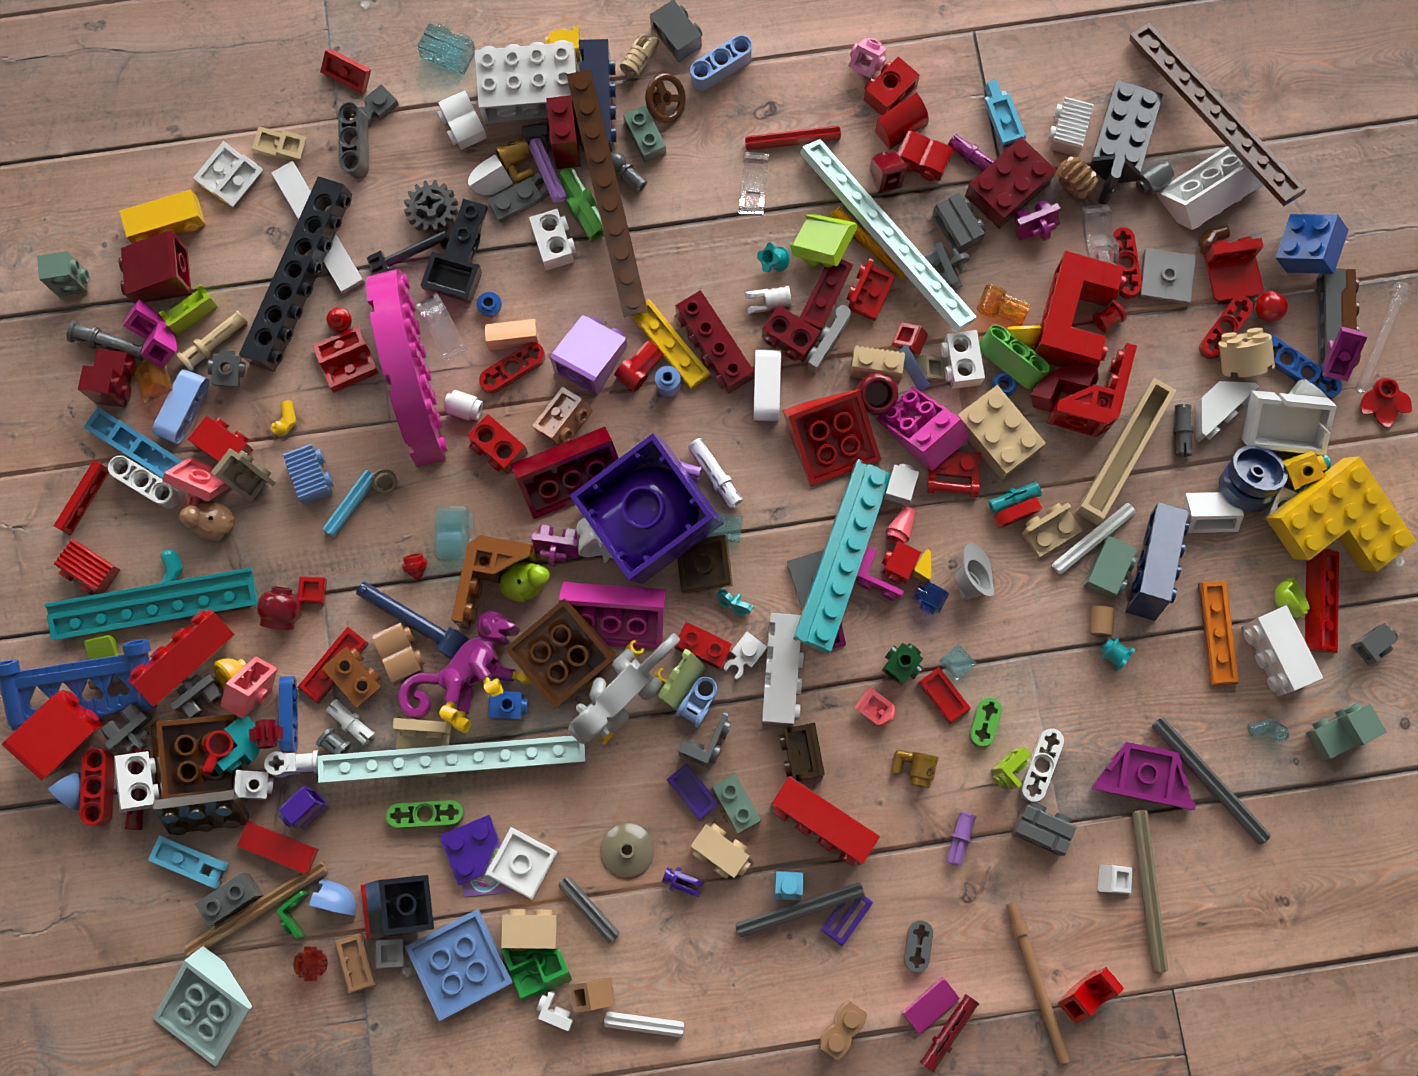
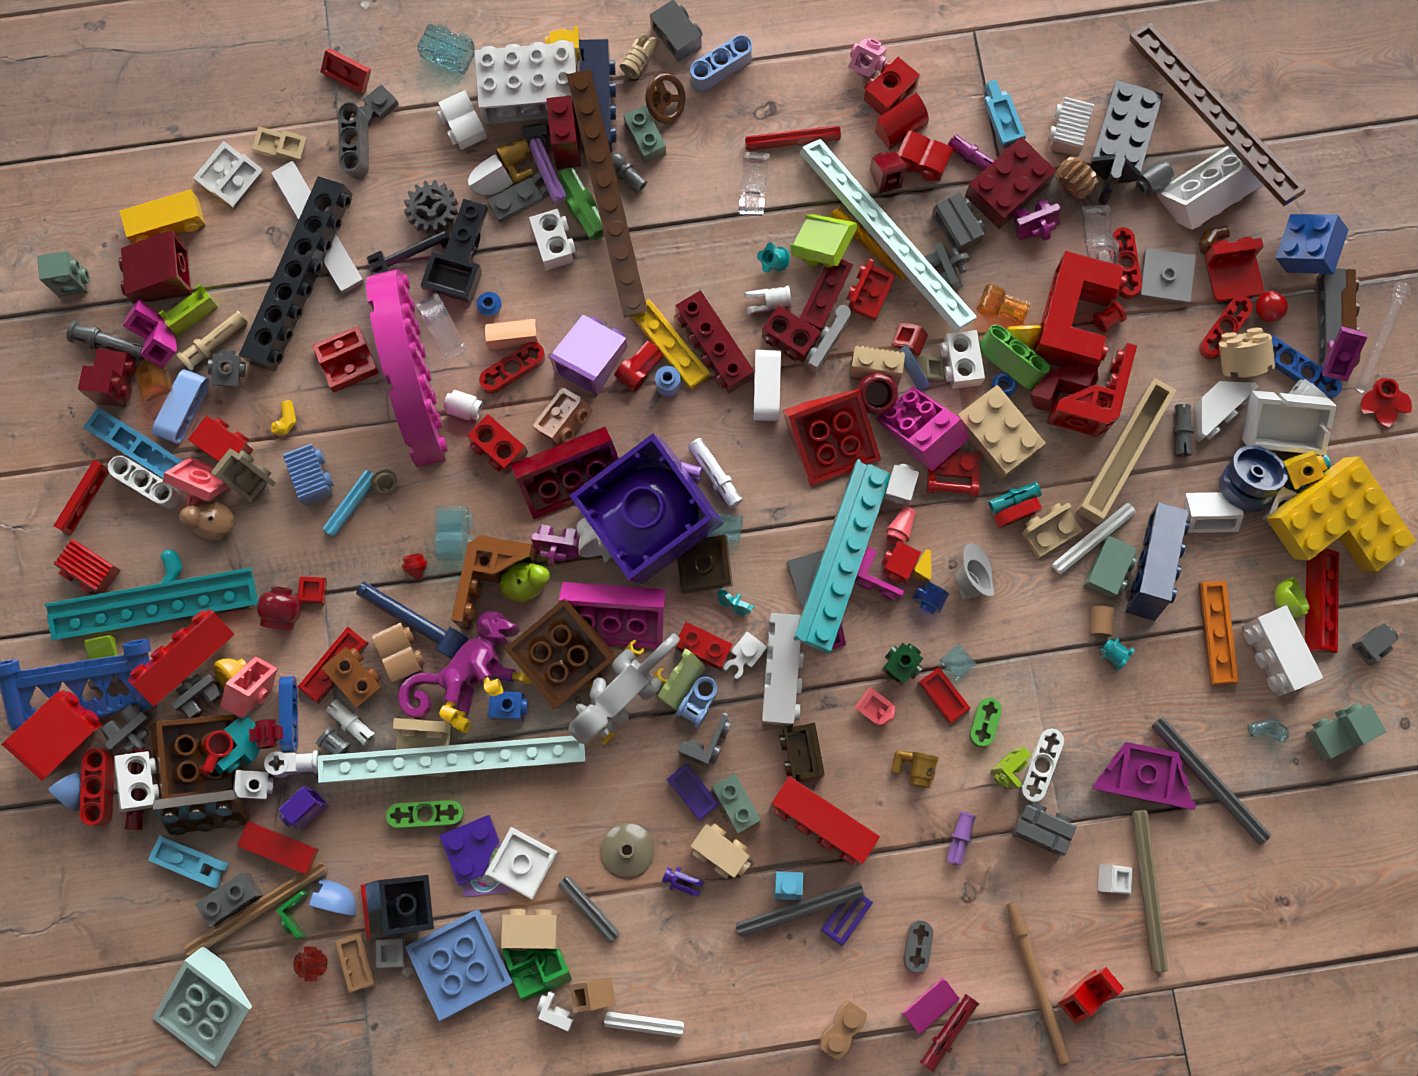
red plate [326,307,352,332] -> none

